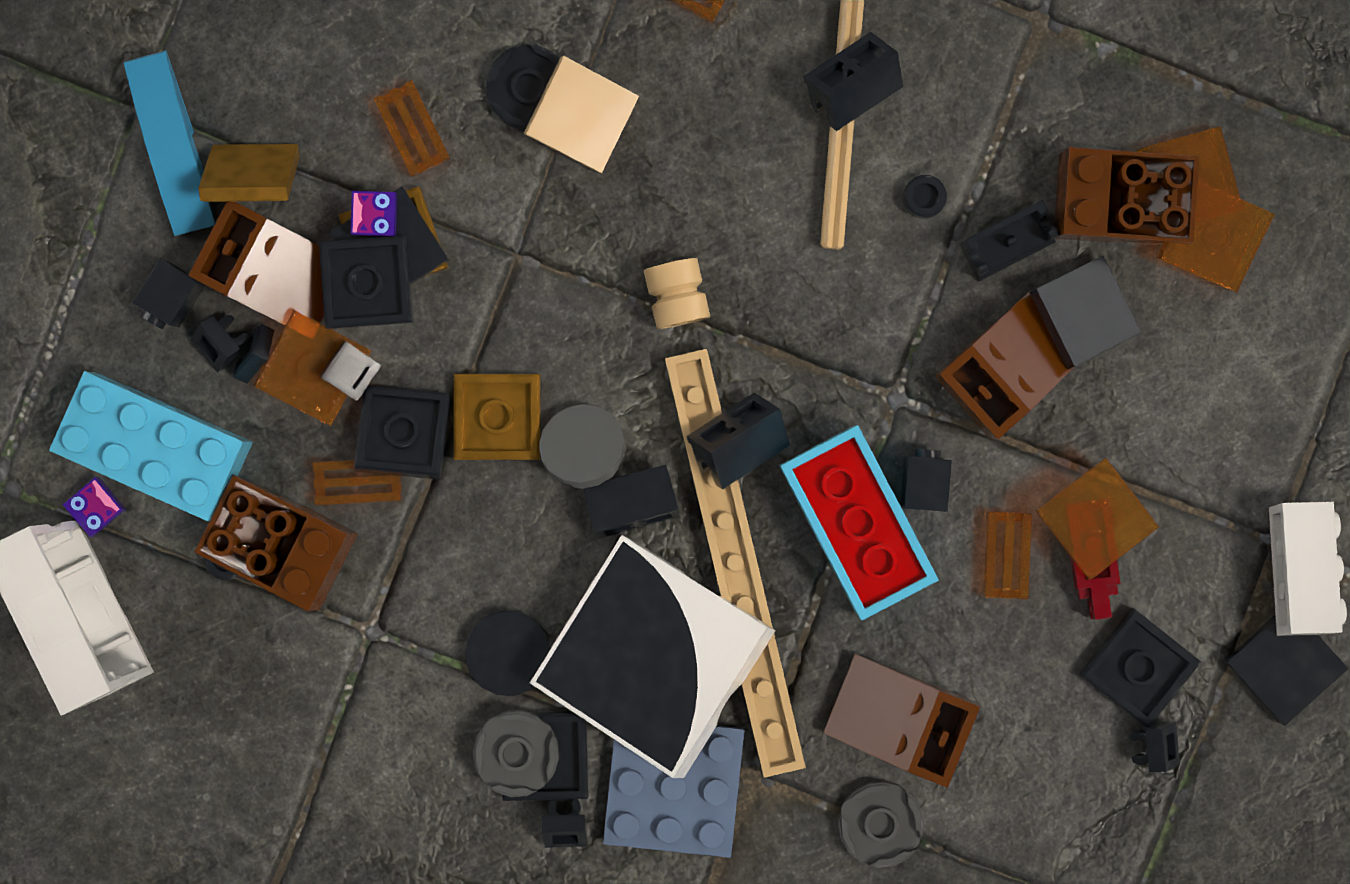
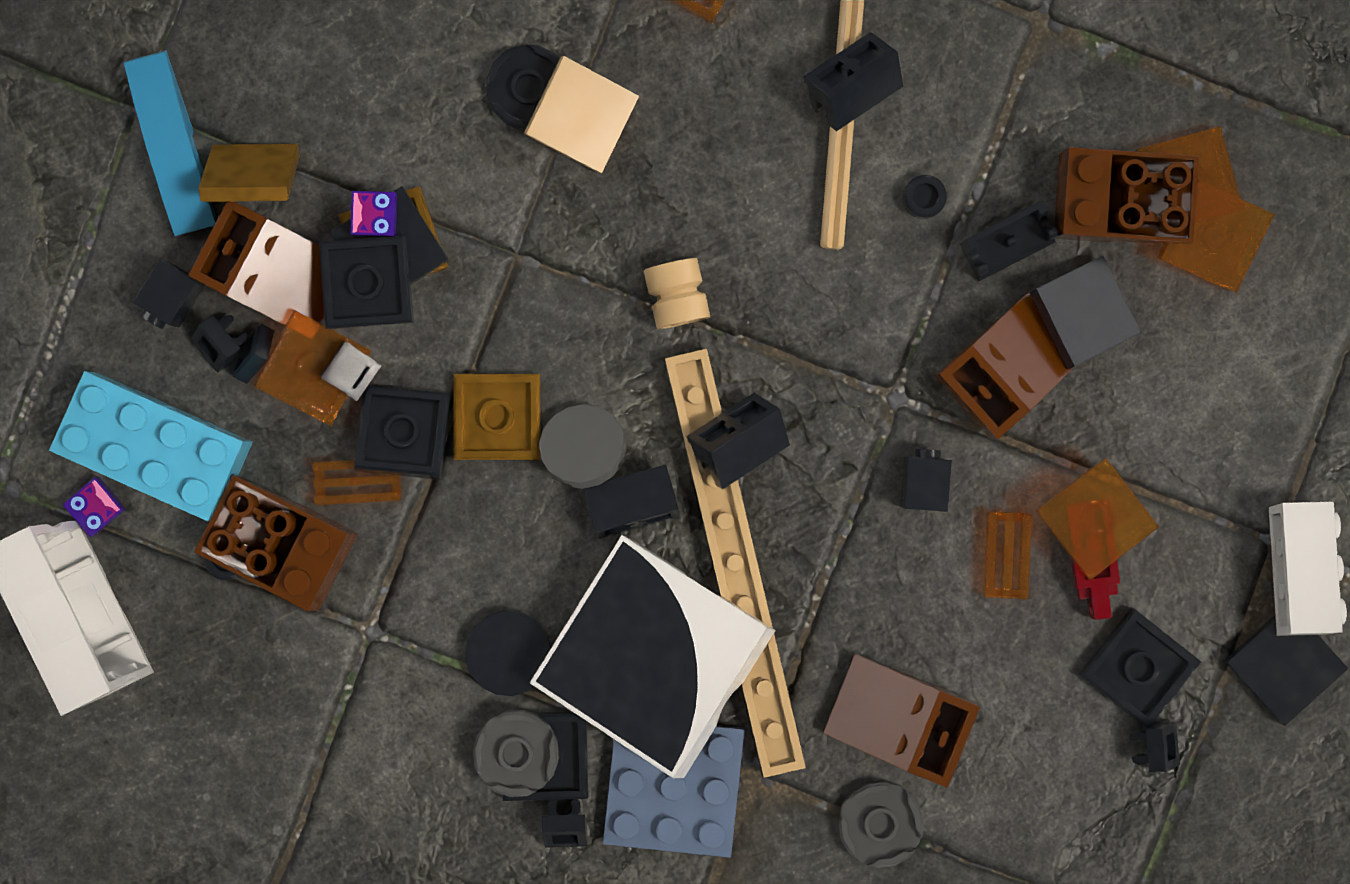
clear orange tile [374,80,451,177] -> none
red brick [778,425,939,621] -> none

